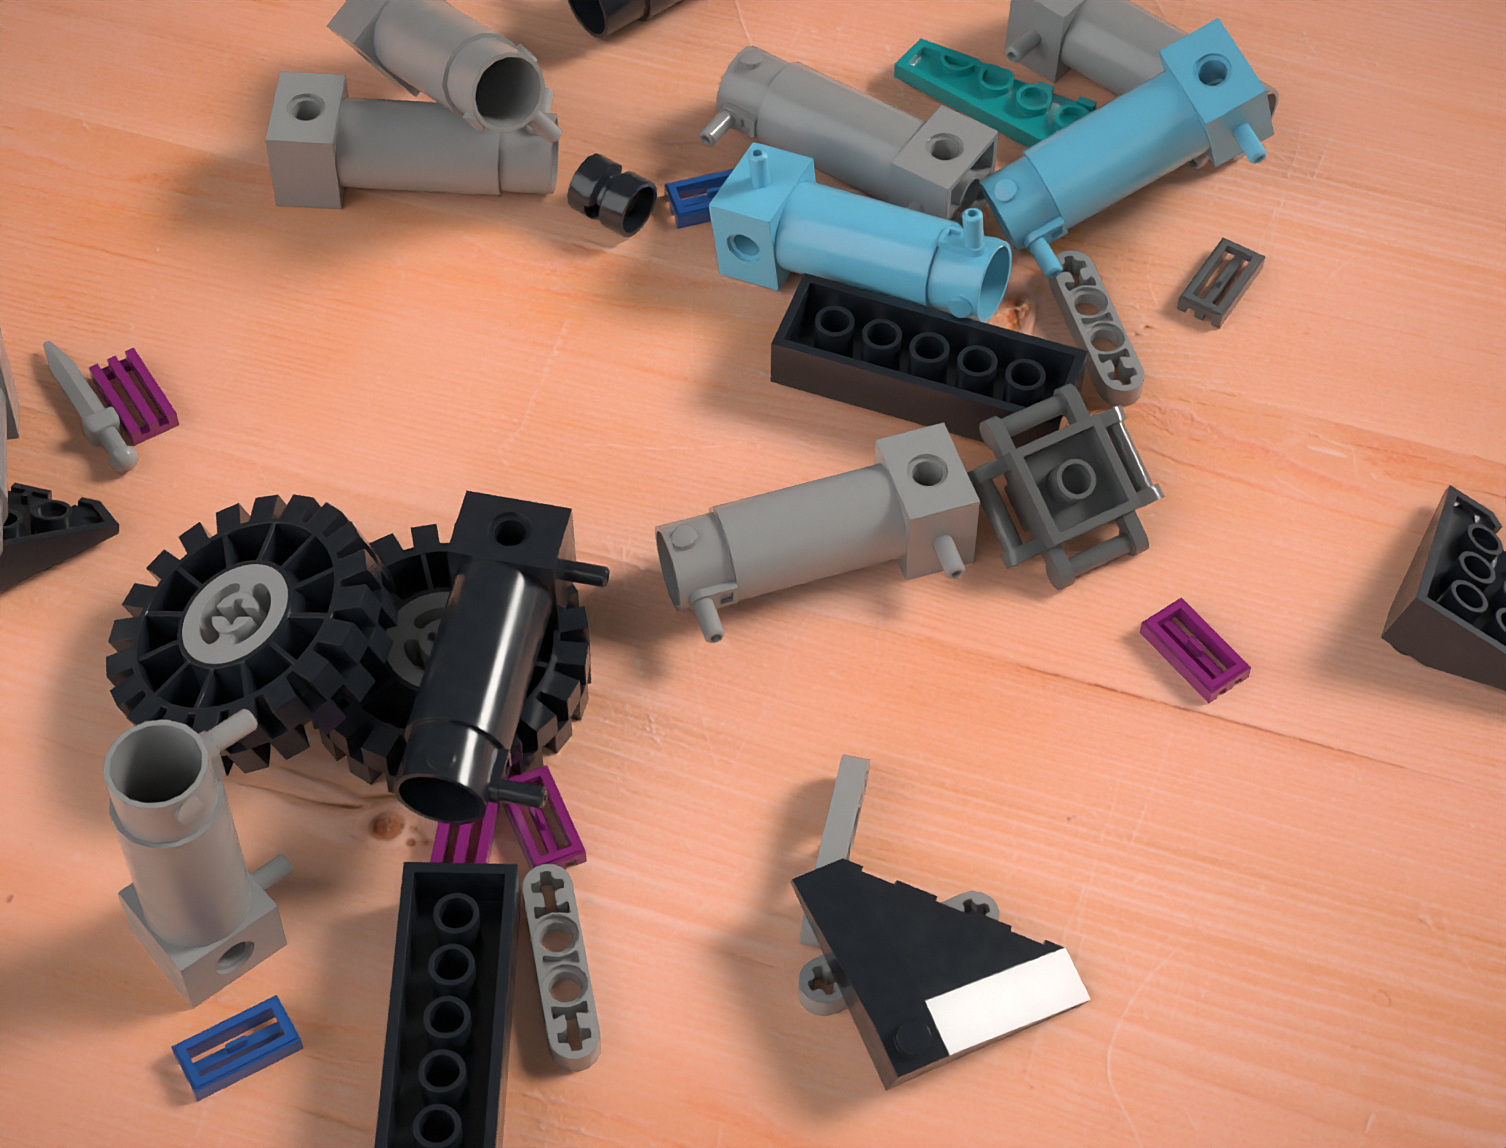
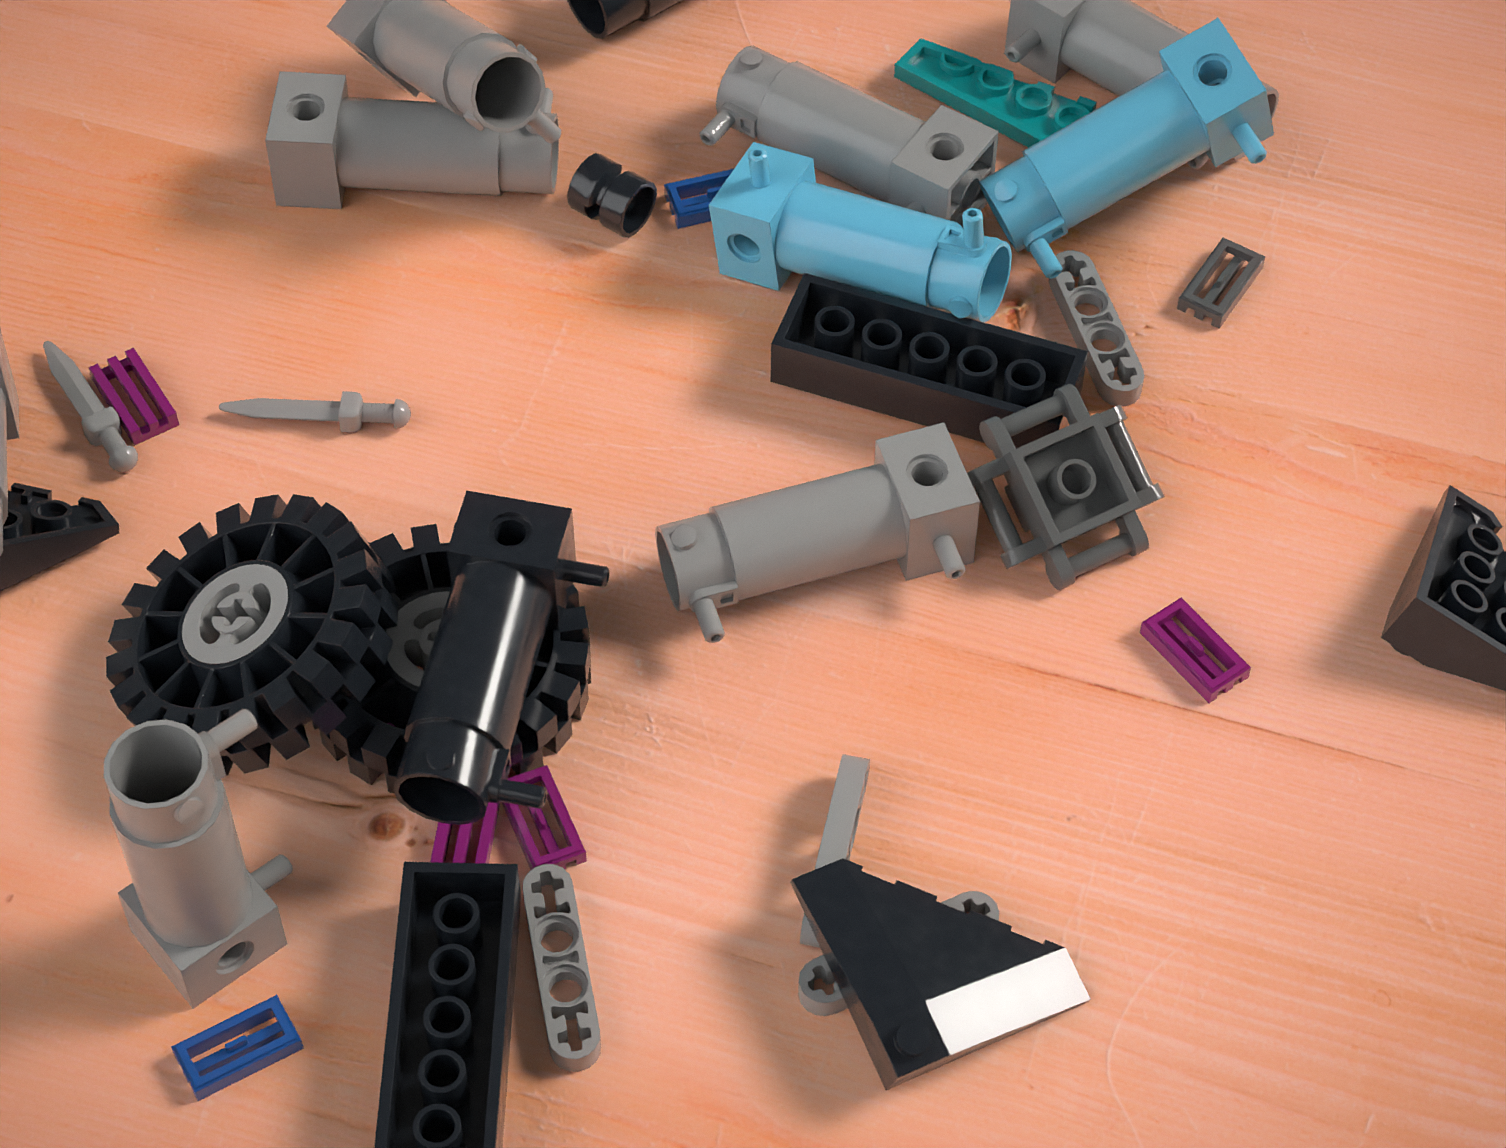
none -> light grey sword [219,391,411,432]

